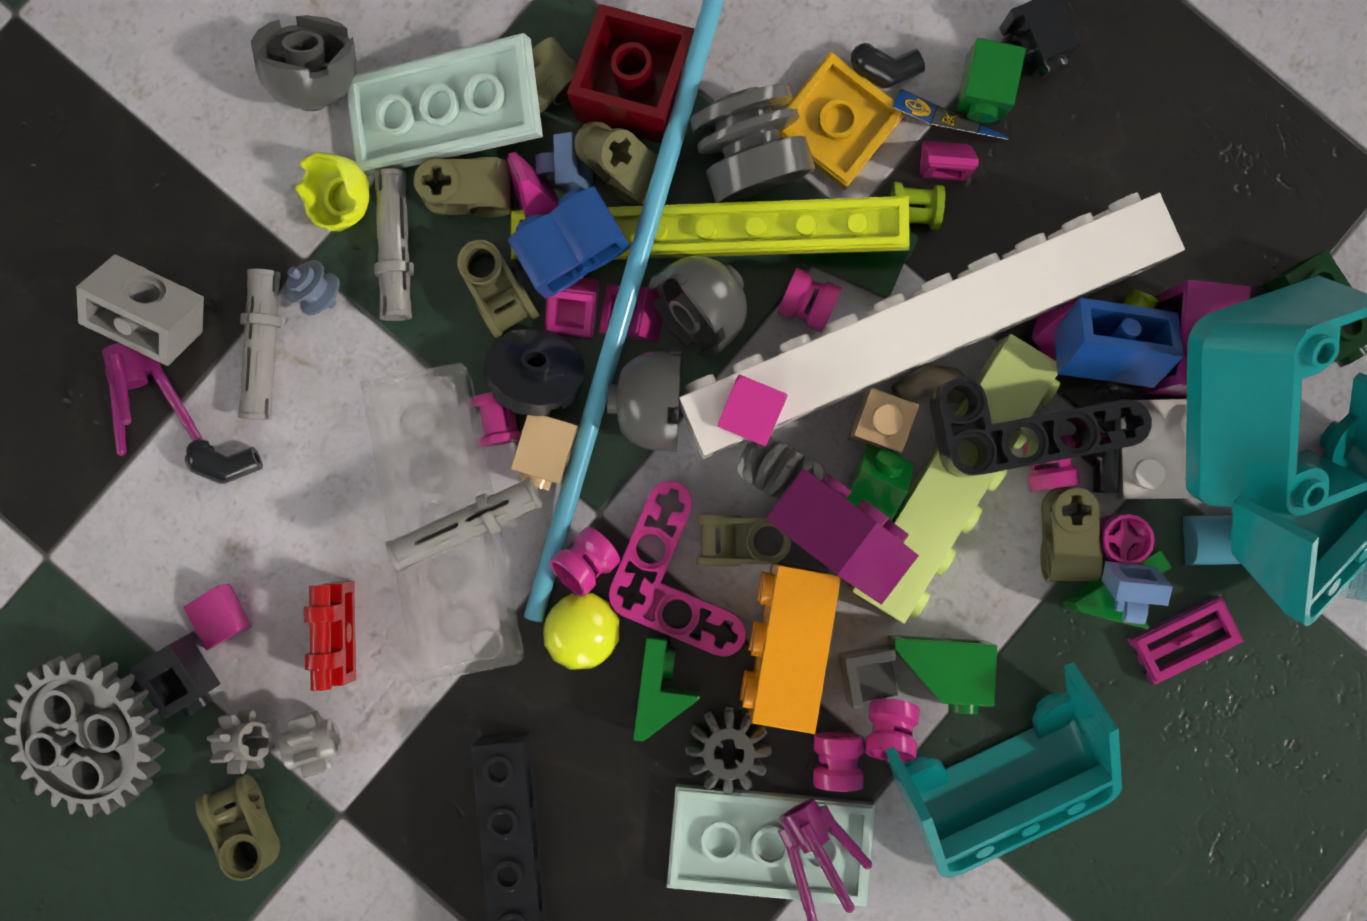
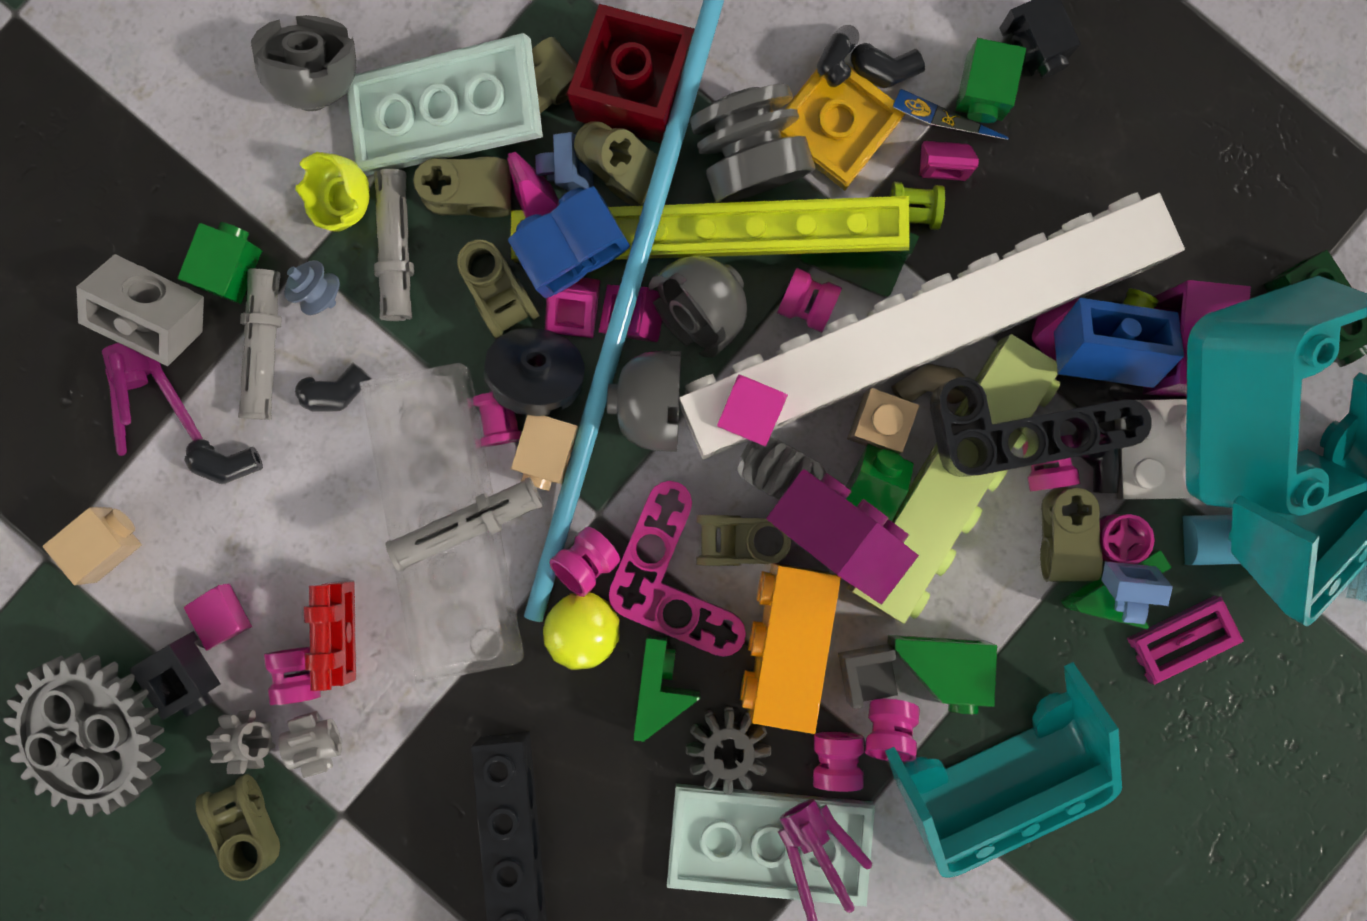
none -> tan brick [42,507,142,585]
none -> green brick [177,221,262,304]
none -> dark pink wheel [264,647,321,705]
none -> black arm [295,363,372,412]
none -> black arm [817,25,860,88]

